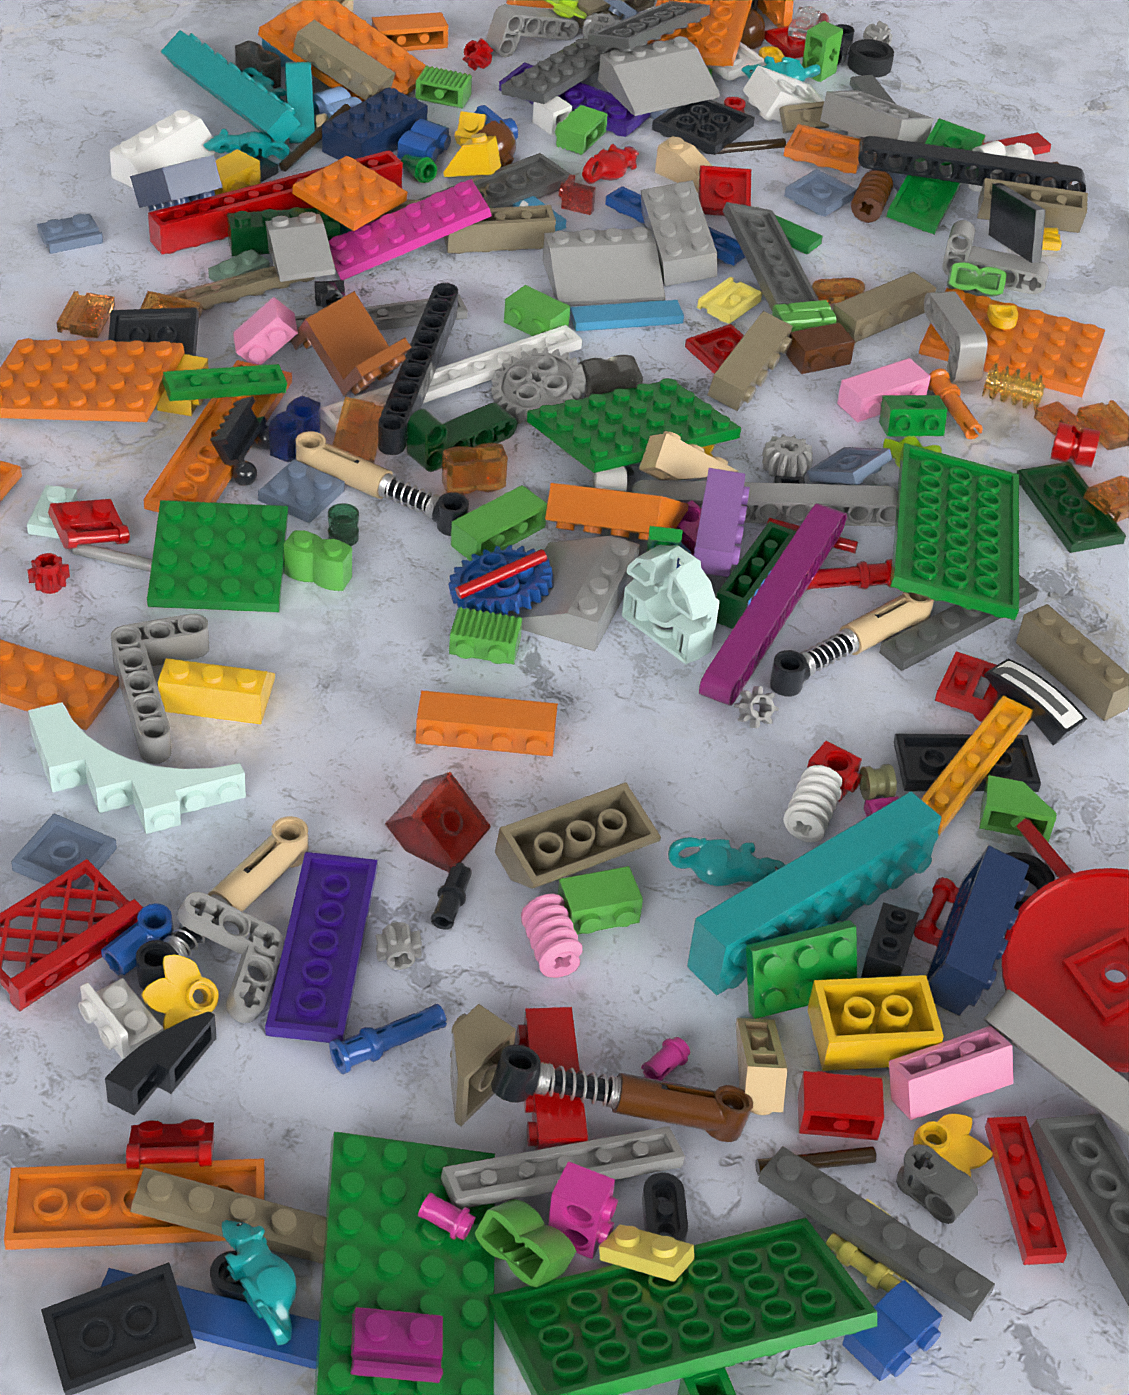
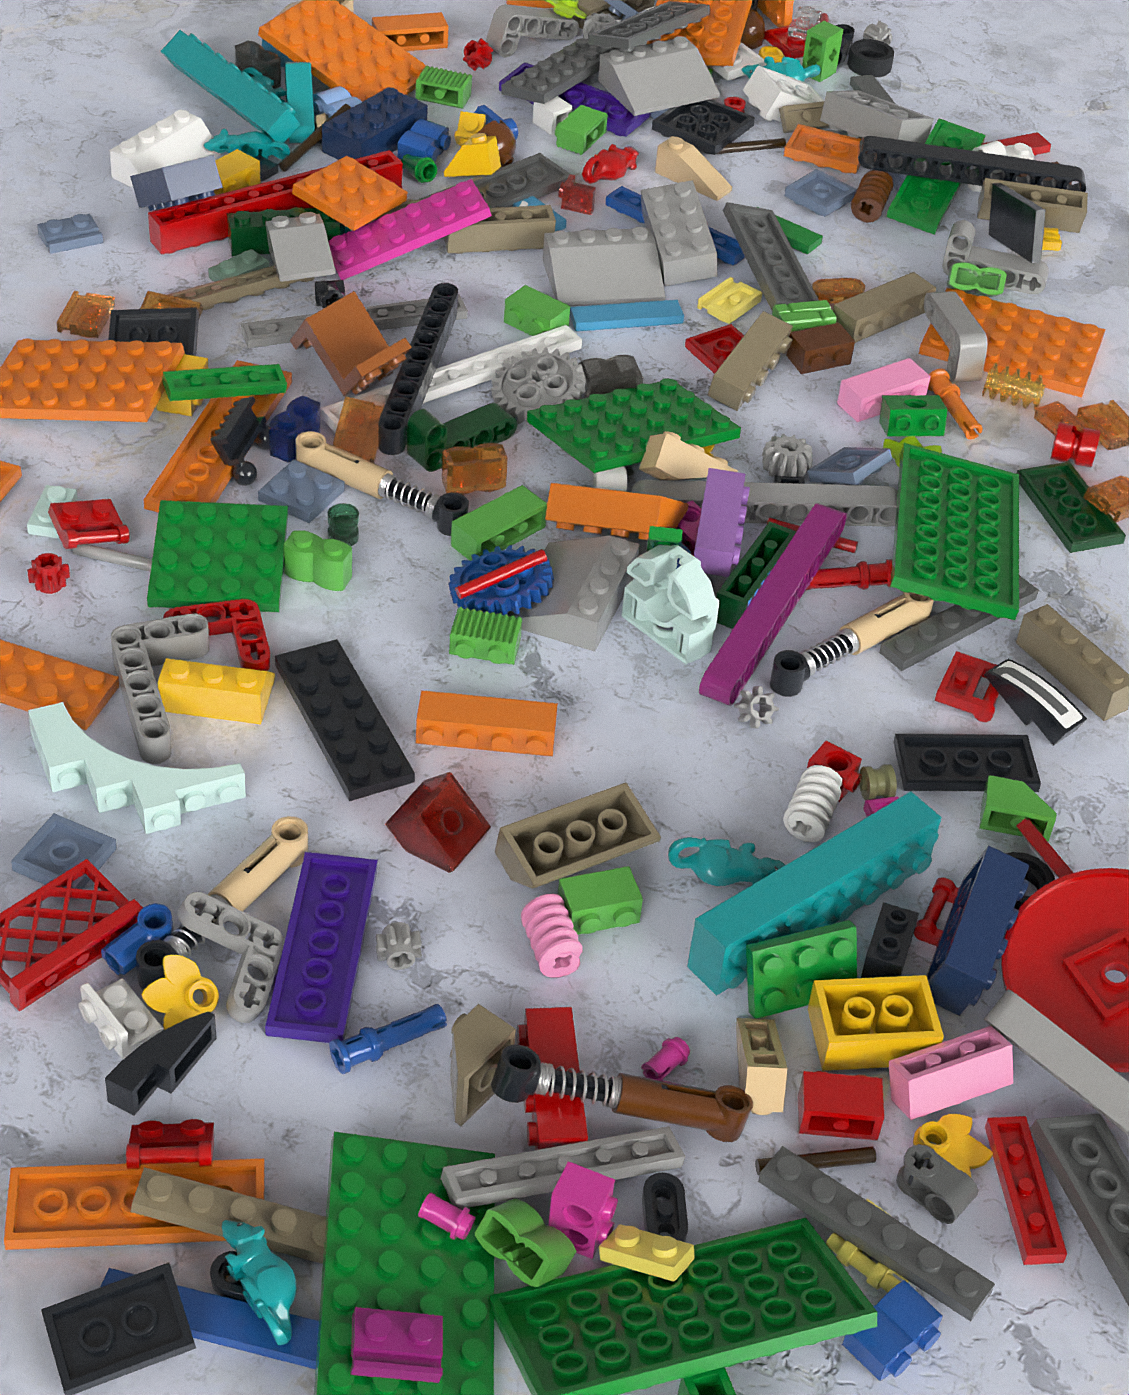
bright pink brick [233,297,298,365] -> none
dark tan brick [292,20,395,100] -> none
black axle [431,862,472,930] -> none
red tile [698,165,752,216] -> none
light orange tile [921,696,1033,836] -> none
yellow tile [987,305,1018,329] -> none
none -> red beam [163,599,271,671]
none -> black plate [275,639,415,801]

